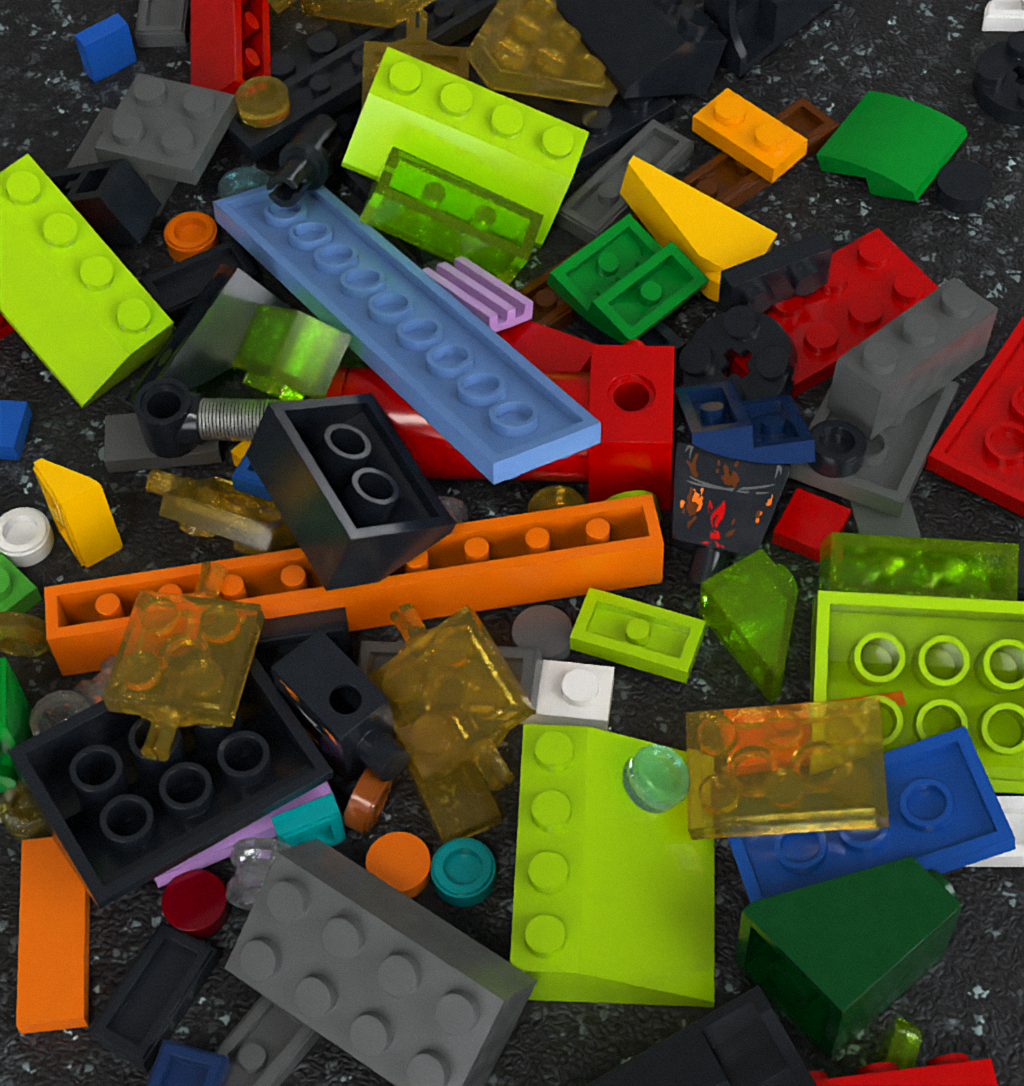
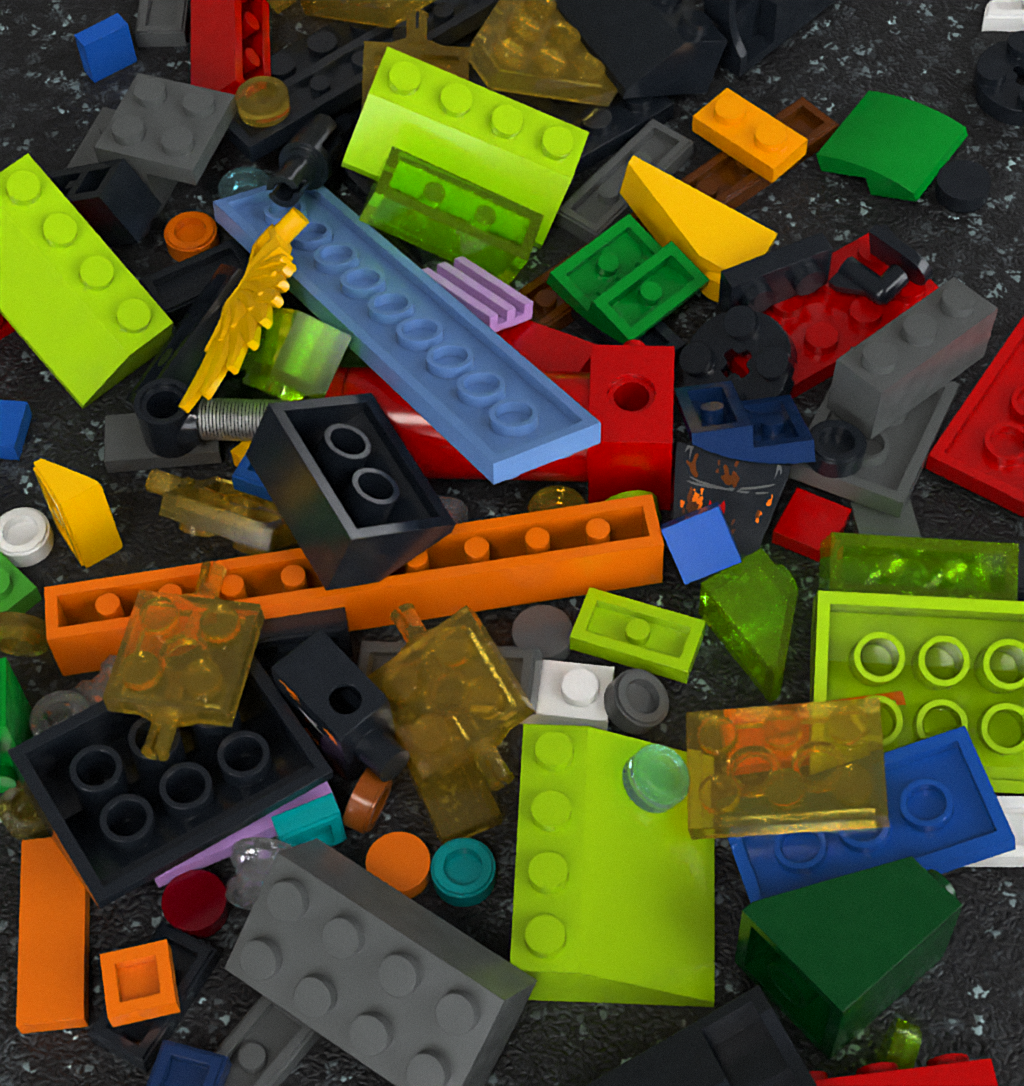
none -> orange plate [99,939,181,1027]
none -> yellow animal [178,207,309,414]
none -> dark grey tile [604,668,669,735]
none -> blue tile [661,501,742,585]
none -> black piece [828,224,933,305]

